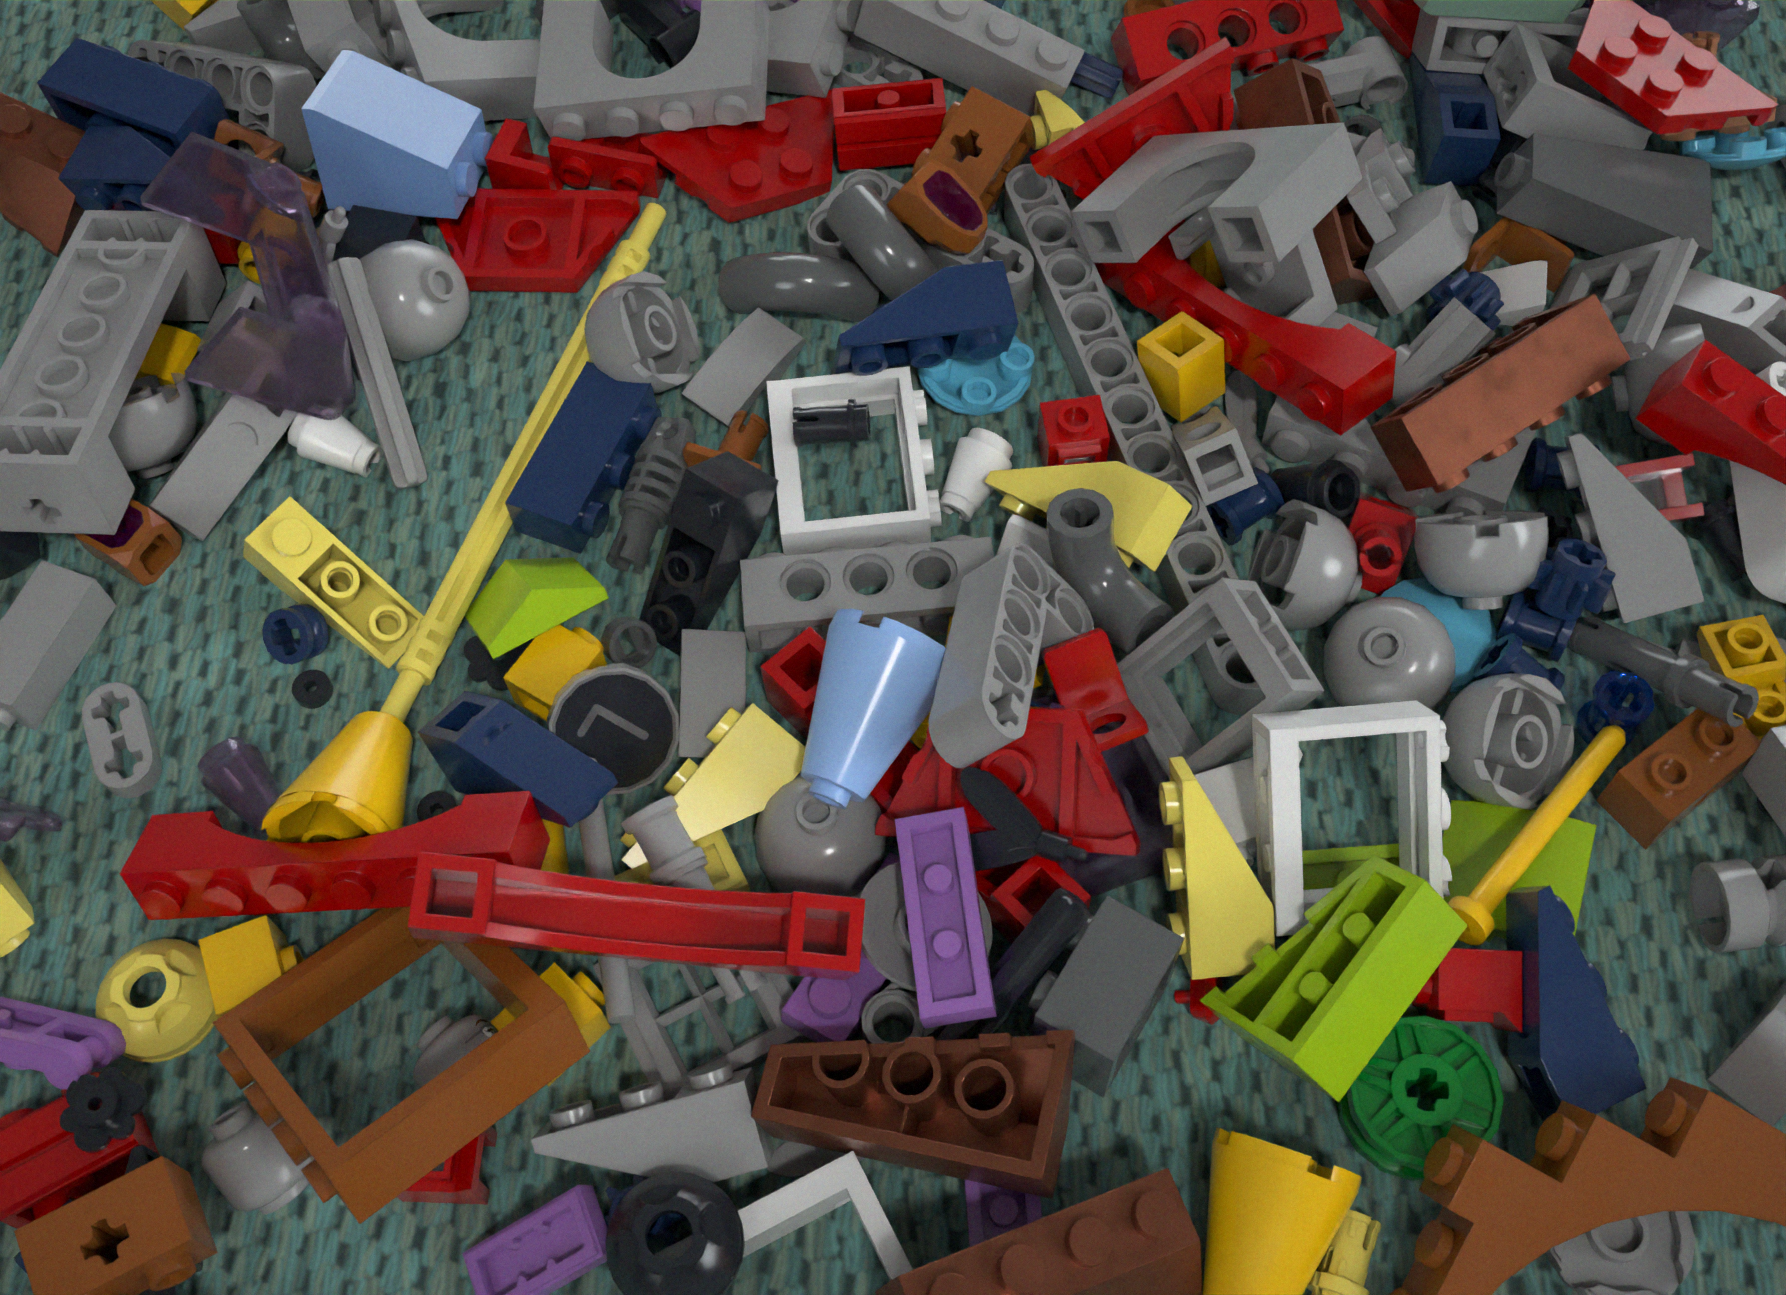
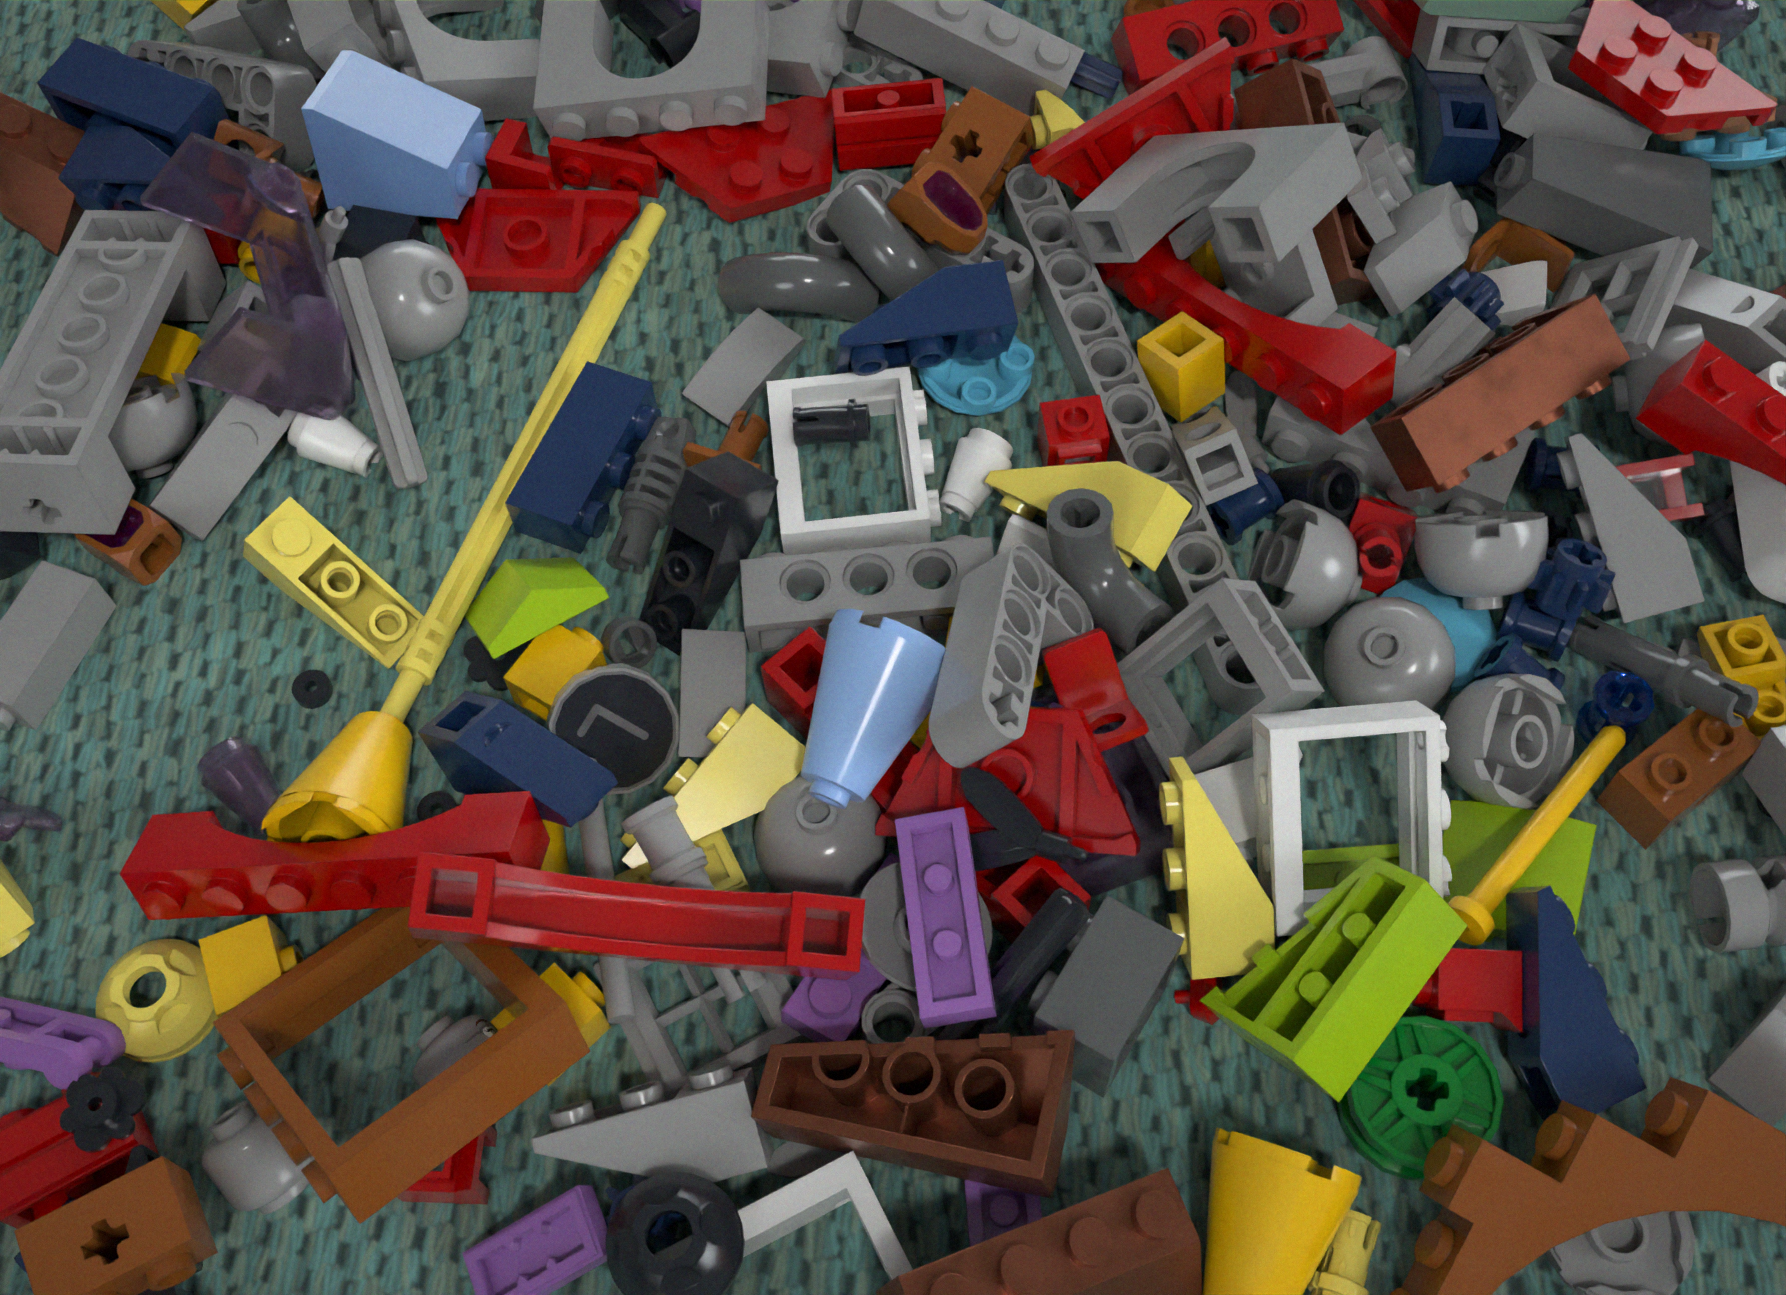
light grey beam [82,682,162,799] -> none
dark blue bush [262,603,329,665] -> none
light grey cylinder [584,271,700,394] -> none

